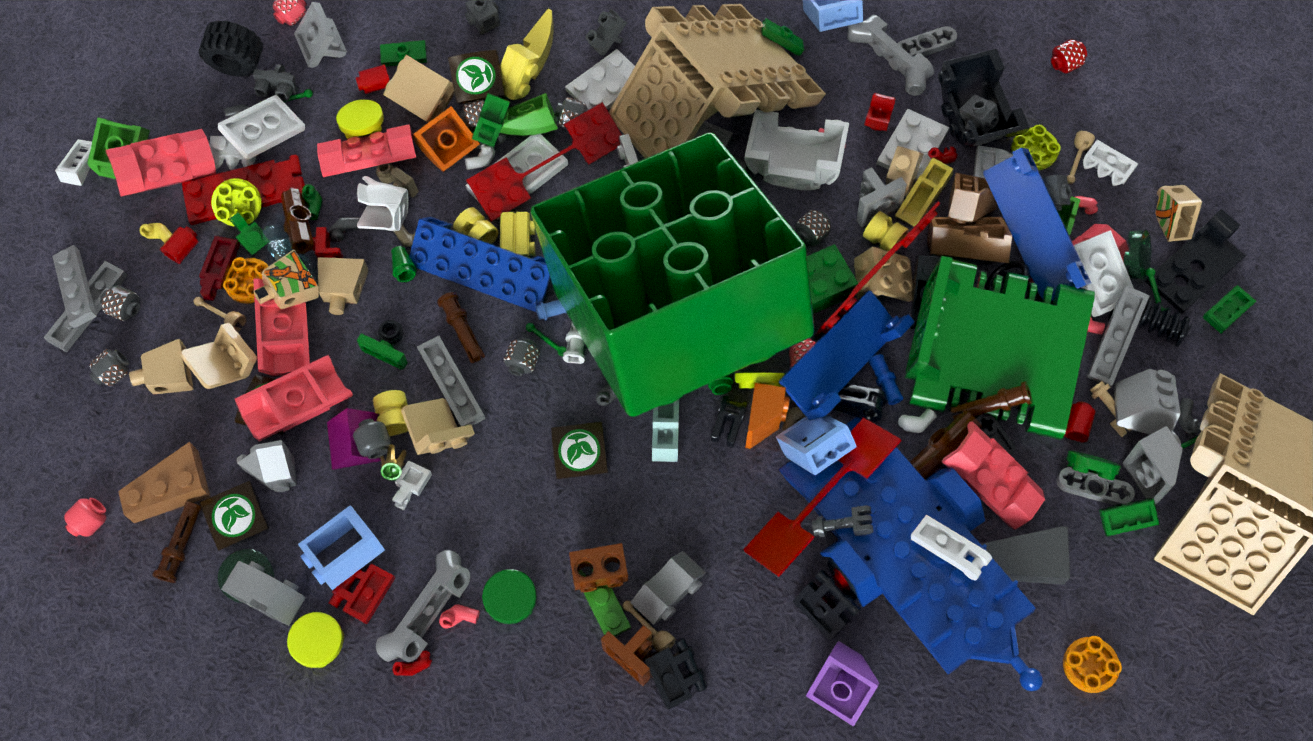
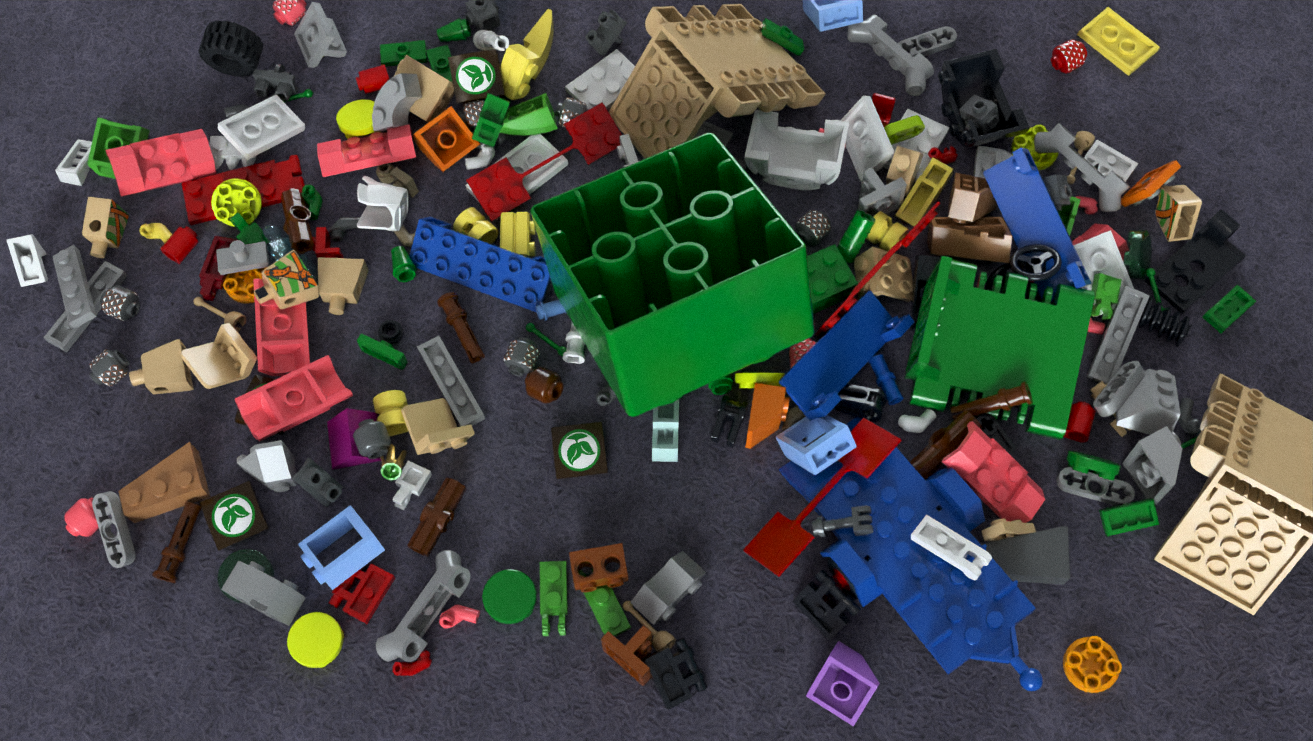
none -> white slope [7,234,48,287]
none -> tan torso [82,197,129,258]
none -> light grey beam [92,491,136,568]
none -> light grey tile [216,240,270,275]
none -> dark grey hips [291,458,343,507]
none -> light grey brick [372,73,422,131]
none -> reddish brown piece [407,477,467,557]
none -> green plate [426,45,453,83]
none -> green cone [437,18,472,42]
none -> white pin [473,30,509,51]
none -> reddish brown head [525,367,563,403]
none -> bright green hinge [540,561,568,636]
none -> green axle [837,210,875,263]
none -> white plate [841,96,895,181]
none -> lime beam [884,115,925,145]
none -> tan plate [981,518,1036,541]
none -> black piece [1010,244,1062,281]
none -> light grey plate [1034,123,1130,212]
none -> light yellow tile [1077,7,1160,76]
none -> bright green plate [1091,273,1122,320]
none -> light grey beam [1093,361,1145,417]
none -> orange piece [1121,161,1181,207]

